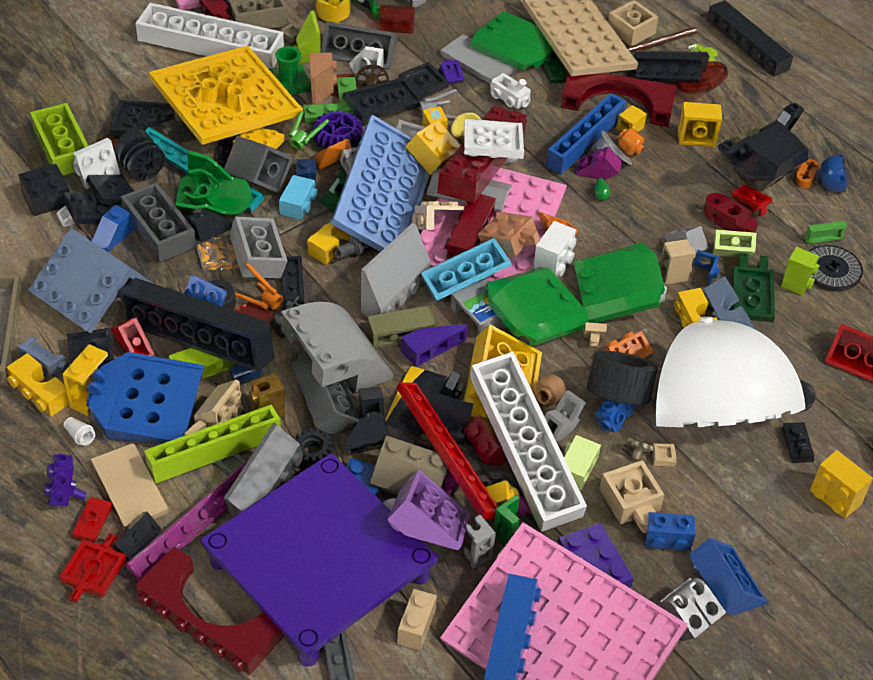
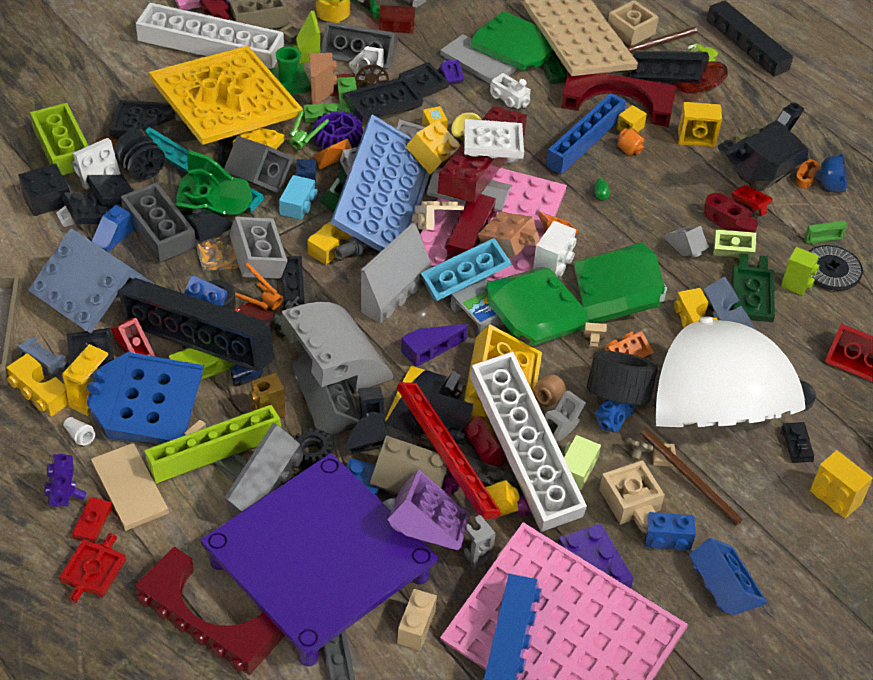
black plate [111,511,161,561] -> none
magenta tile [125,458,250,582] -> none
tan slope [194,380,243,428] -> none
olive brick [367,306,435,348] -> none
light grey plant [420,89,457,120] -> none
green panel [493,495,520,546] -> none
magenta slope [576,146,622,180] -> none
light grey piece [592,130,632,165] -> none
light grey hips [658,578,726,641] -> none
tan brick [659,239,695,285] -> none
blue bracket [694,250,720,287] -> none
none -> reddish brown piece [640,427,743,526]

